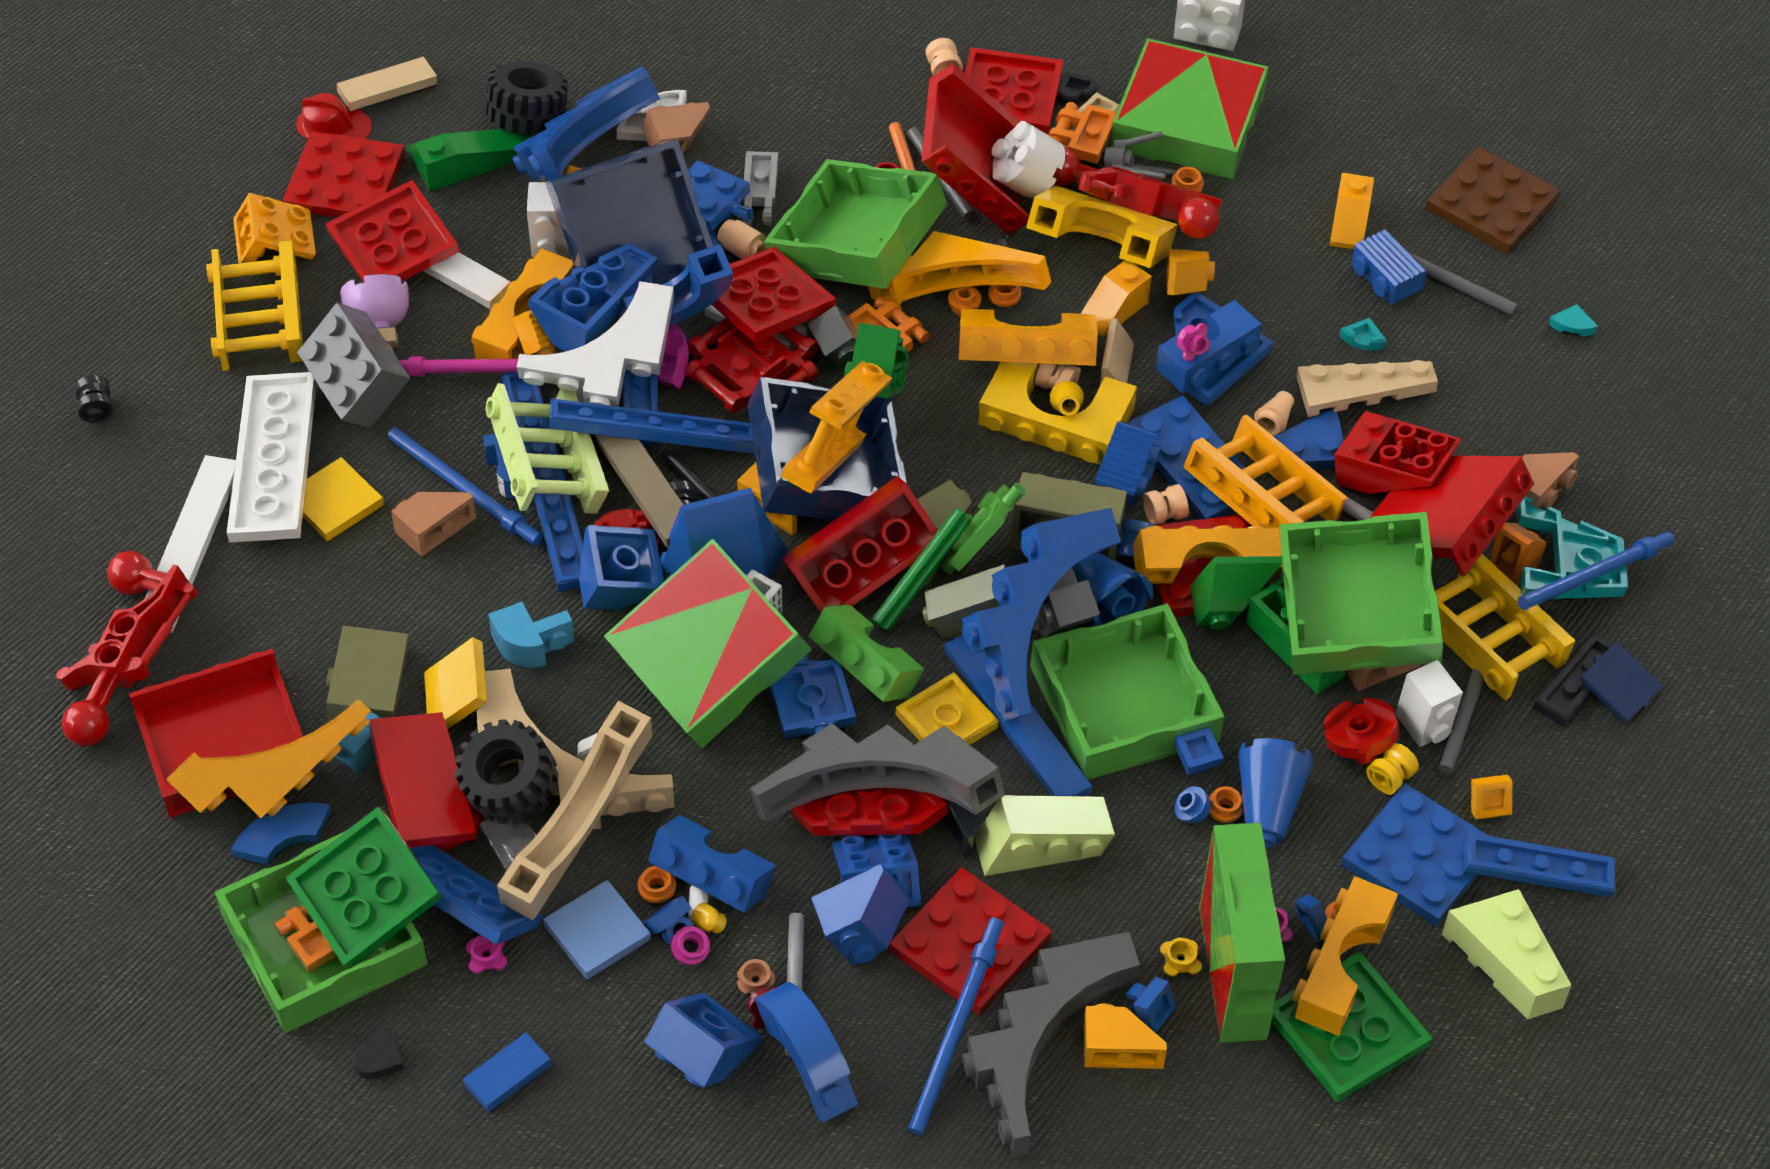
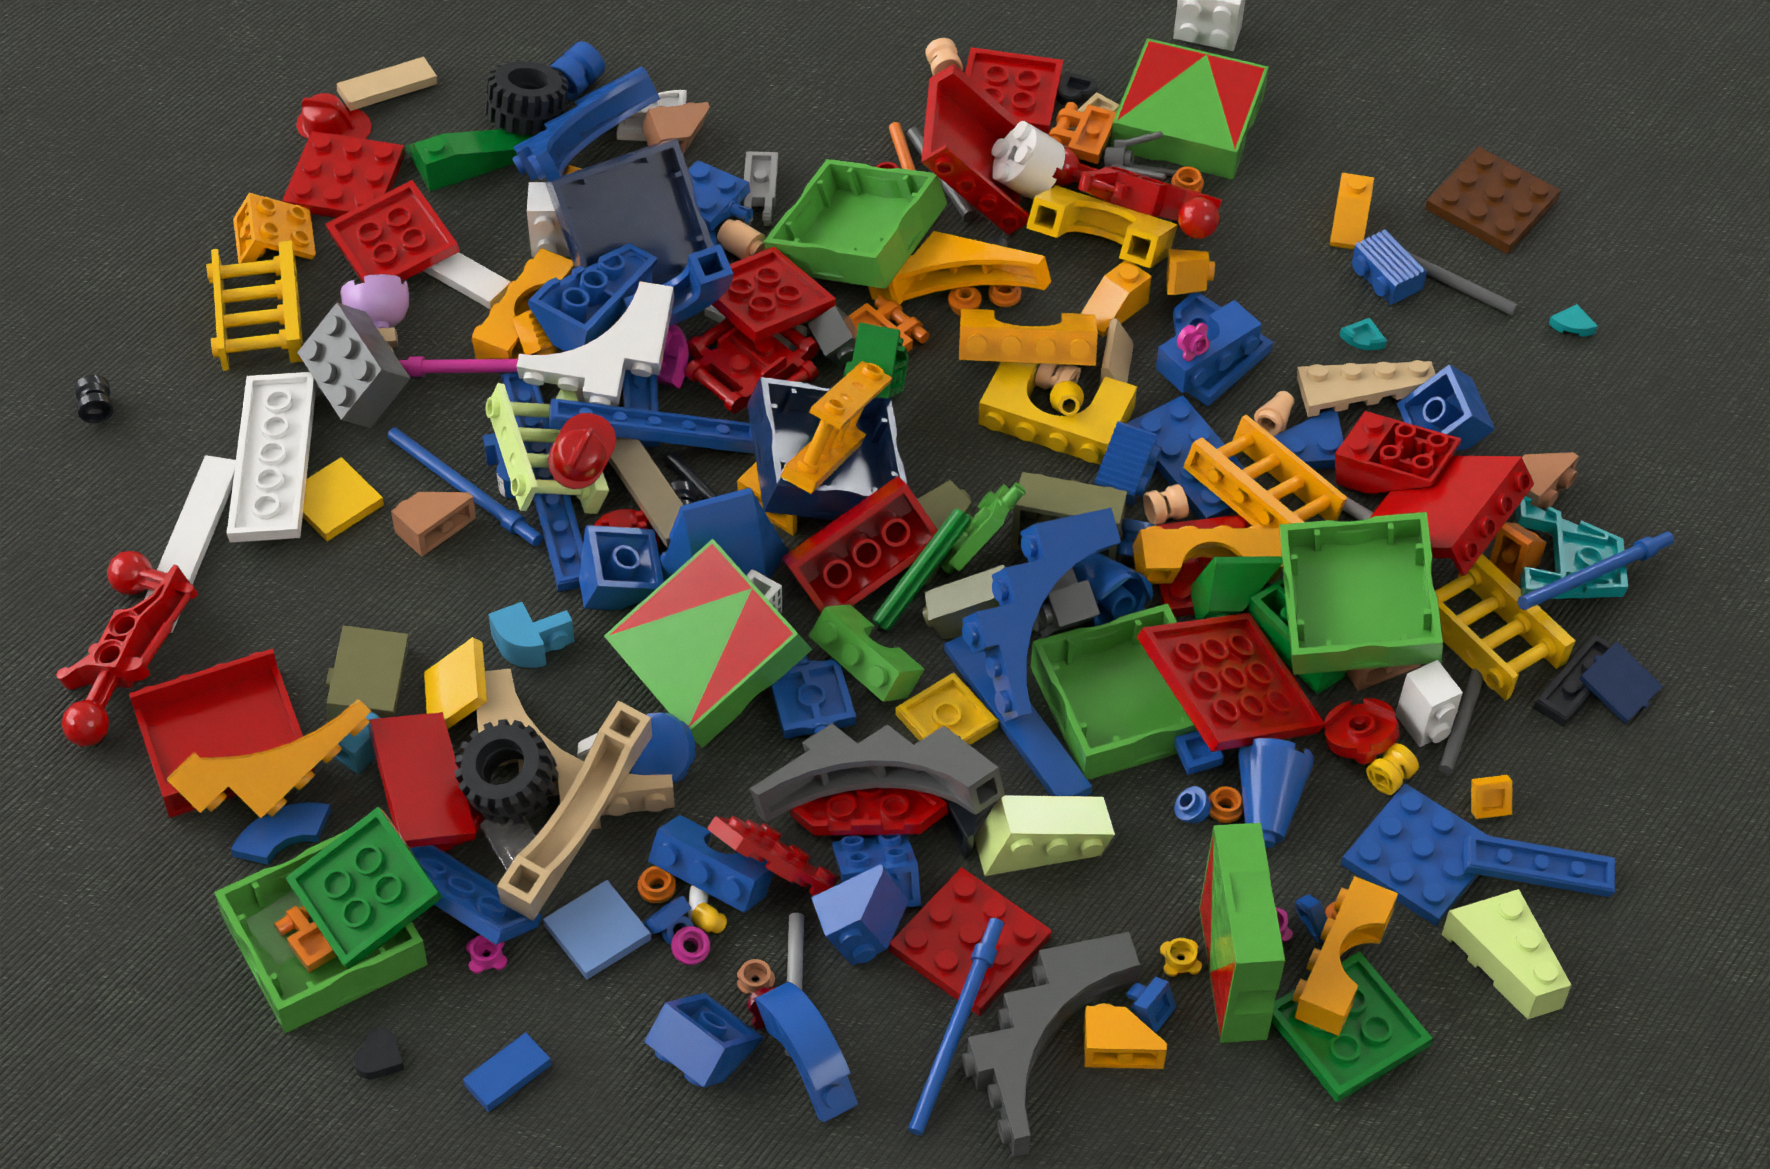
none -> red piece [548,413,616,489]
none -> blue wheel [550,41,605,100]
none -> blue tile [630,713,696,785]
none -> red plate [707,816,838,896]
none -> red plate [1137,613,1325,752]
none -> blue slope [1397,364,1495,451]

